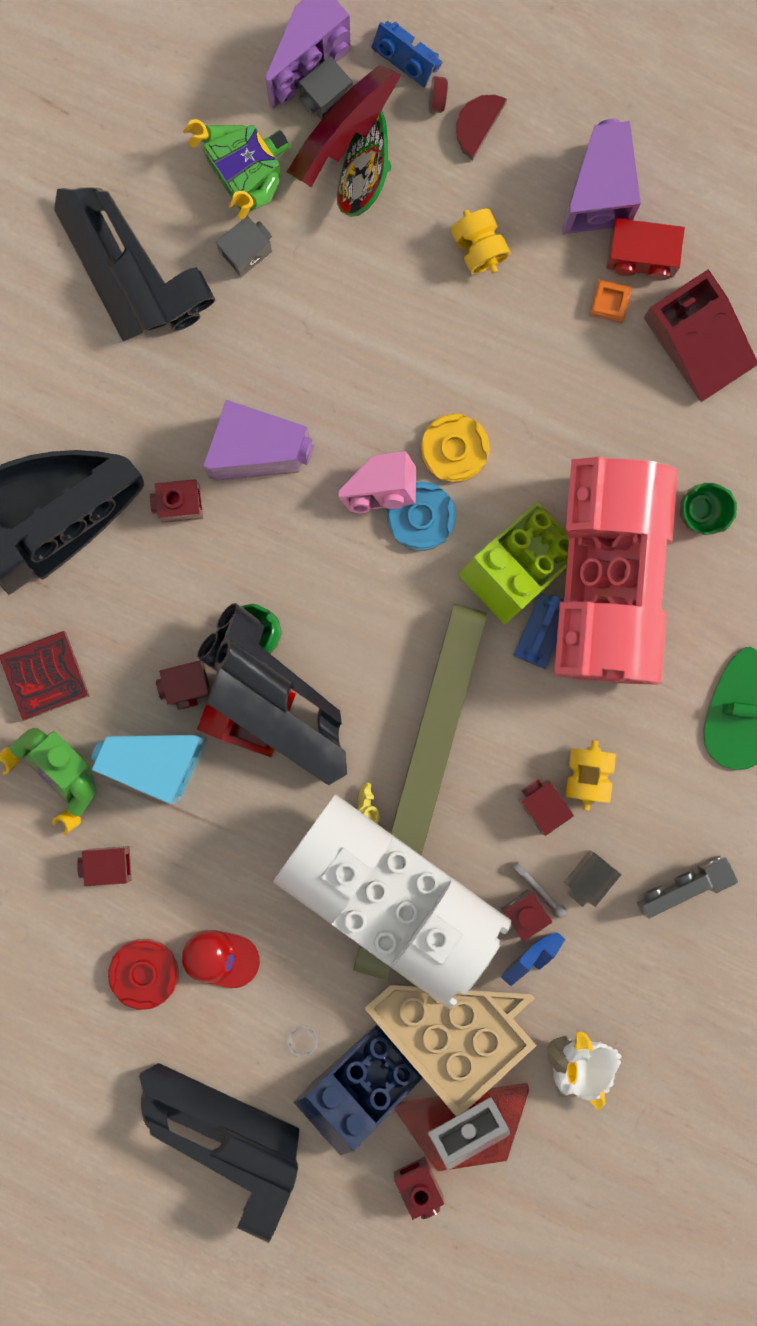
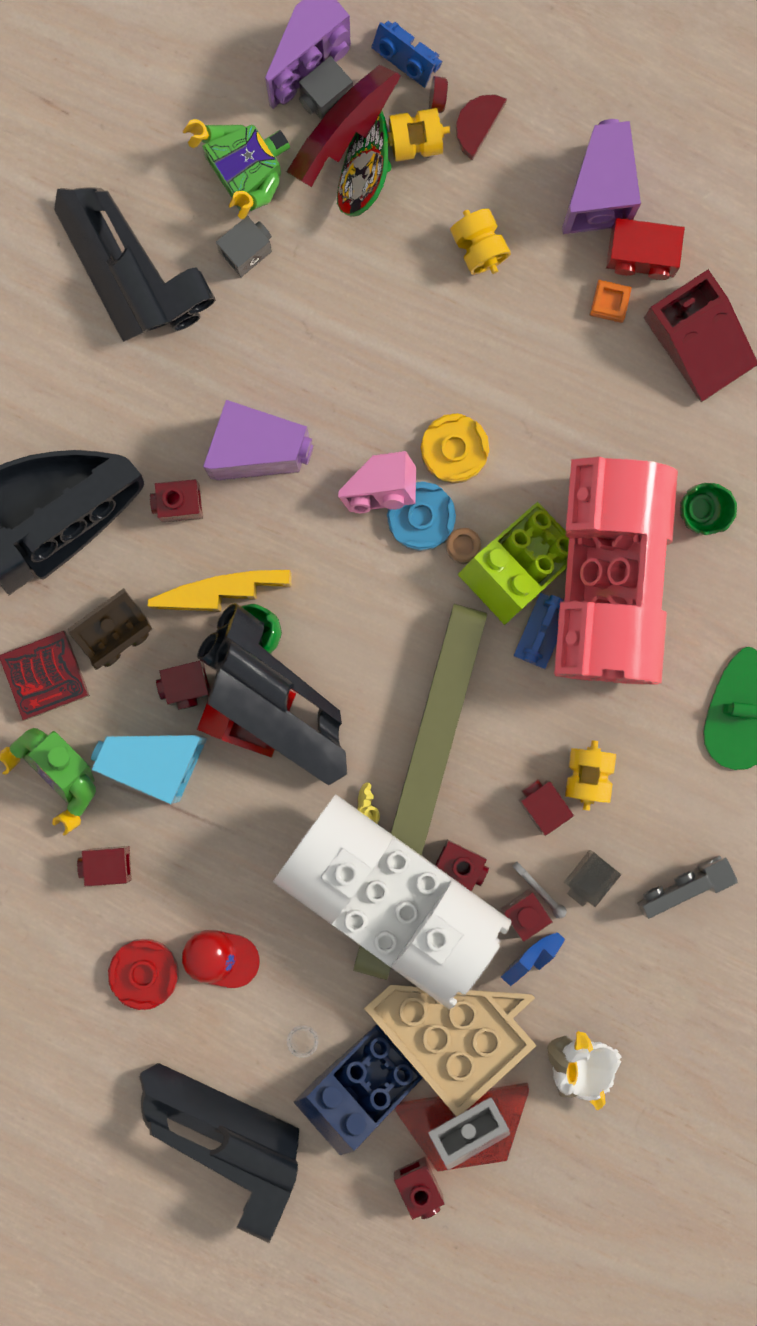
none -> dark brown bracket [68,588,152,670]
none -> yellow slope [148,570,292,612]
none -> yellow wheel [388,108,450,162]
none -> dark red brick [435,839,489,891]
none -> medium nougat tile [446,528,481,564]

